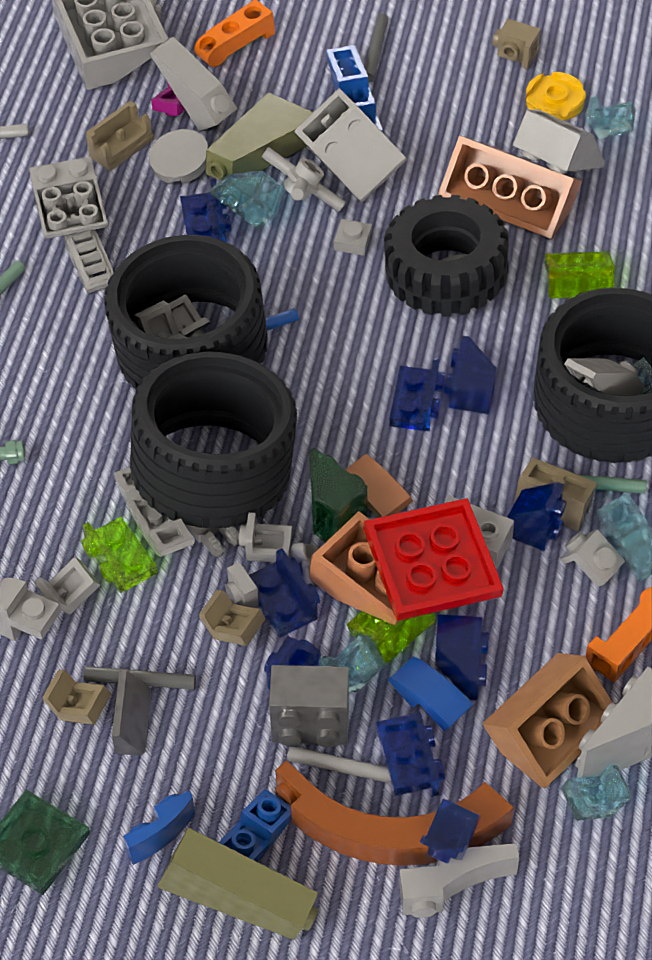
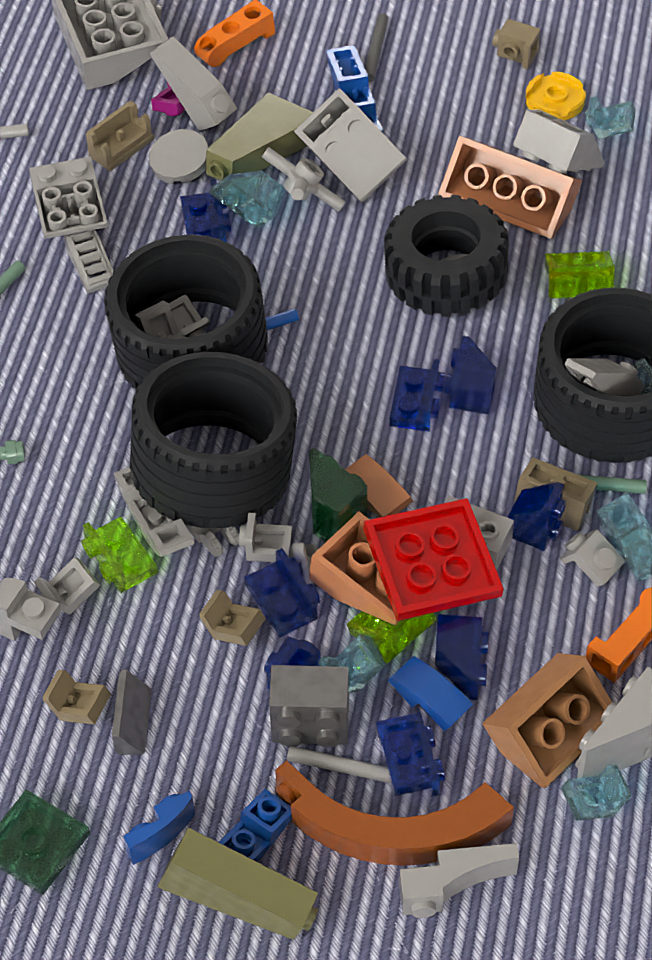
dark grey bar [83,666,196,690] -> none
light grey plate [225,562,259,608] -> none
light grey plate [334,219,372,256] -> none
clear blue bracket [420,798,481,864] -> none

